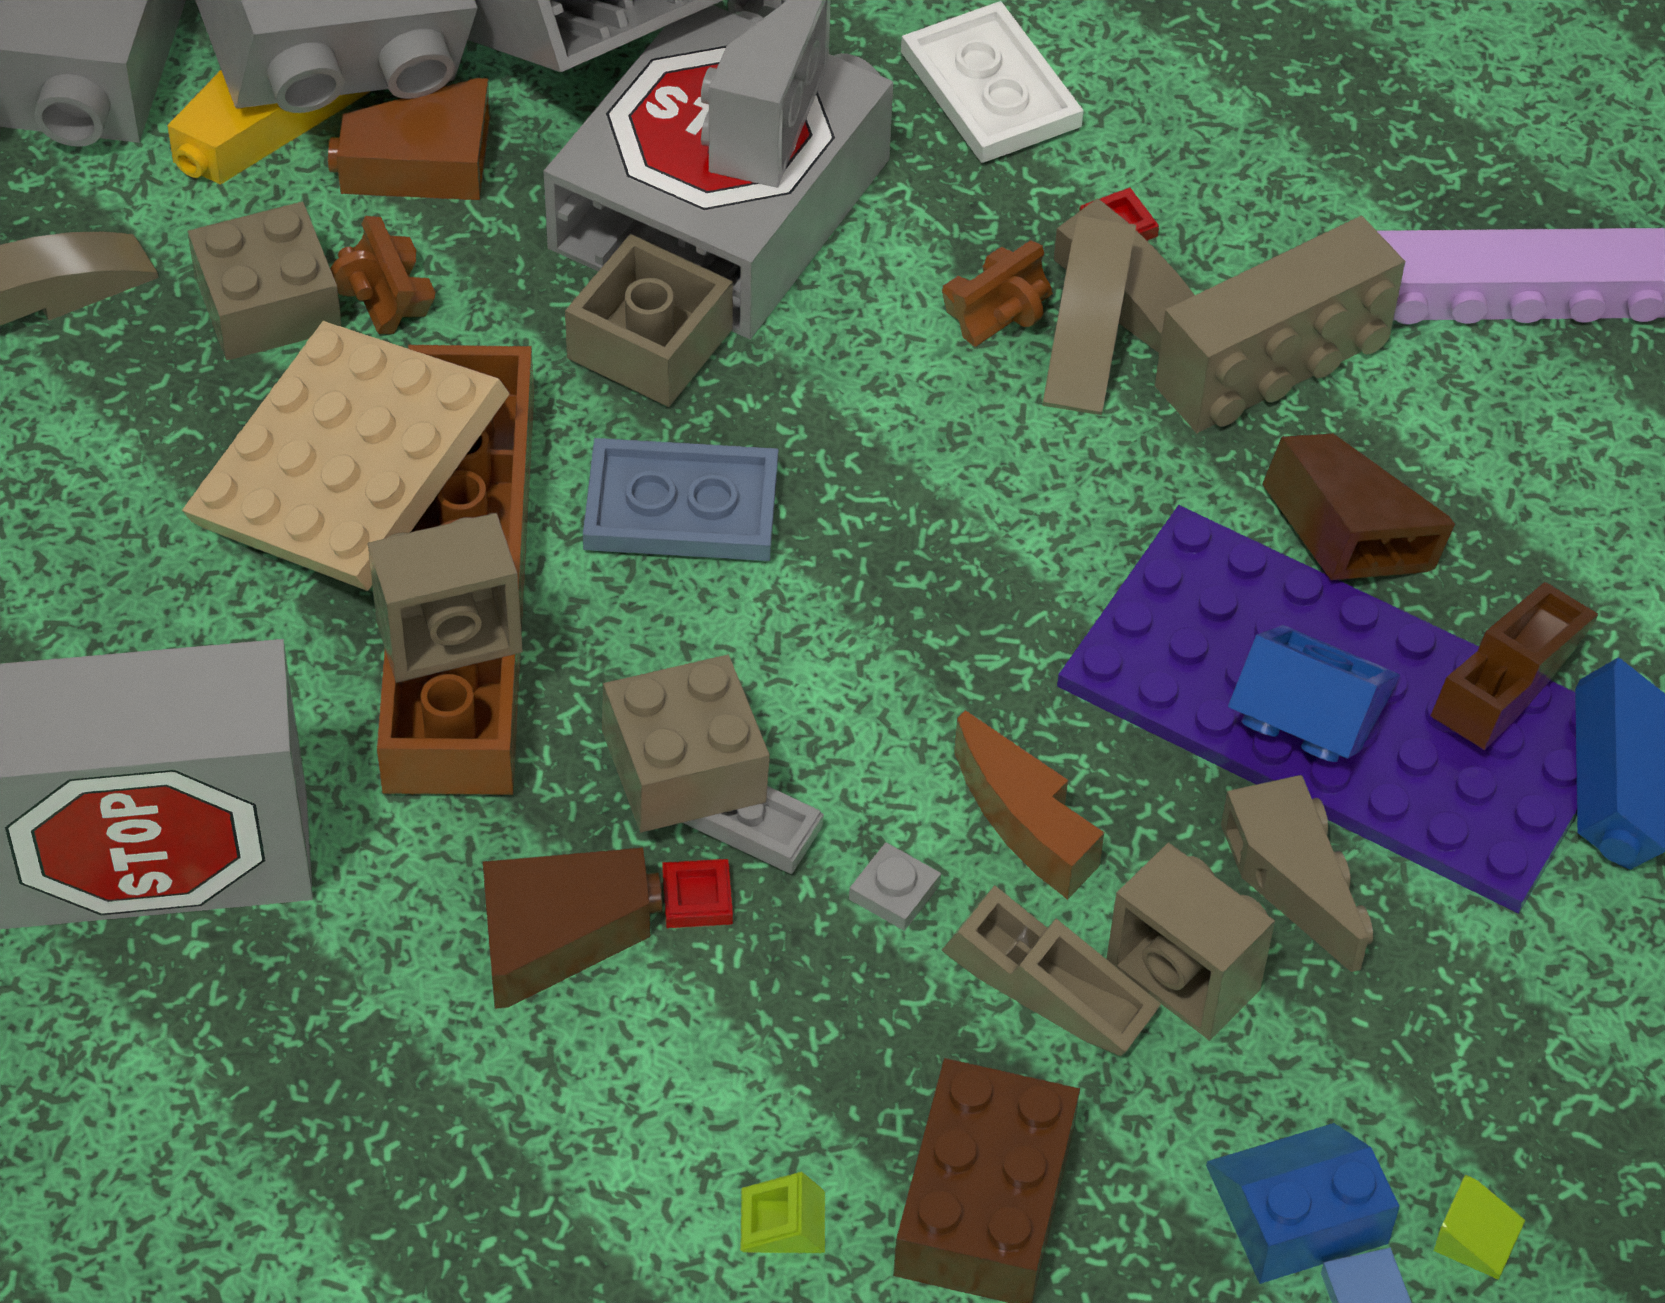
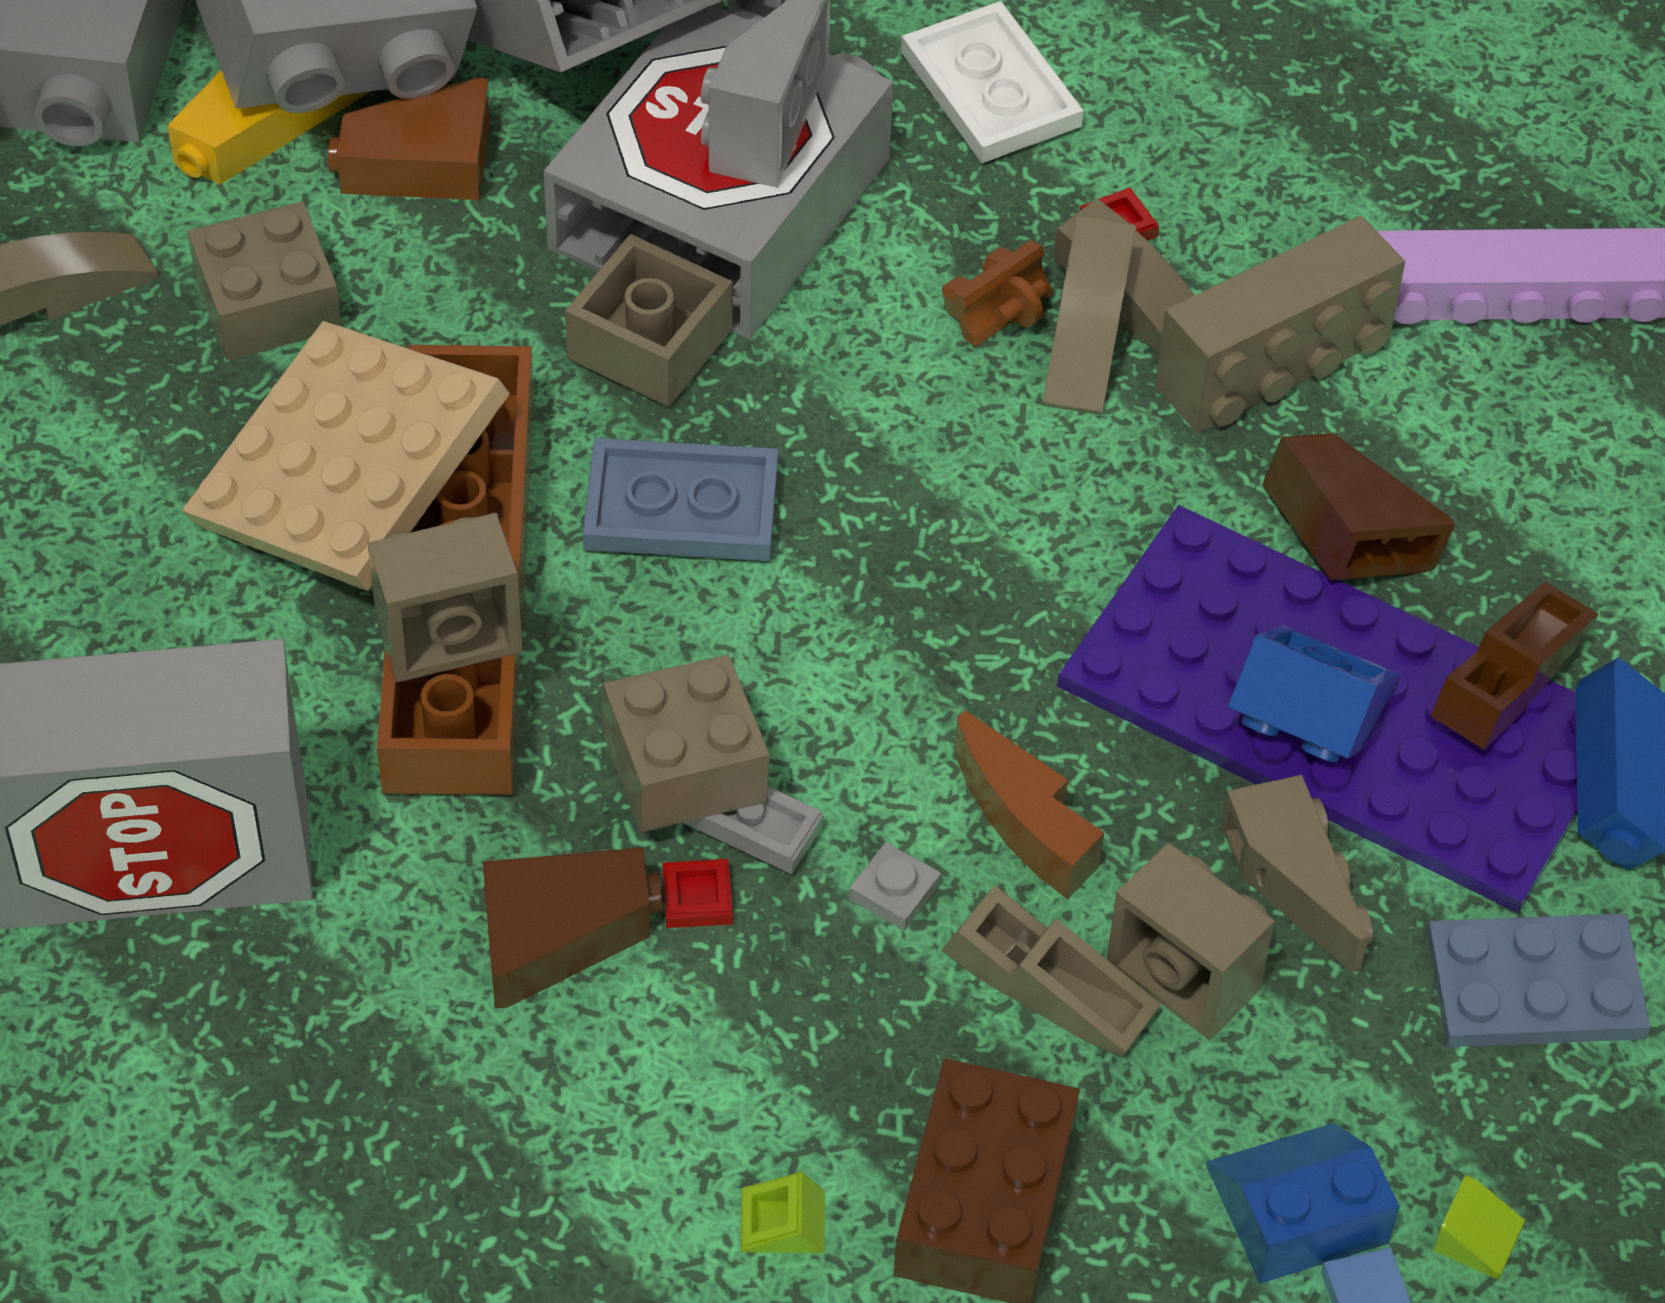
dark orange hips [330,216,436,334] -> none
none -> sand blue plate [1426,913,1651,1047]

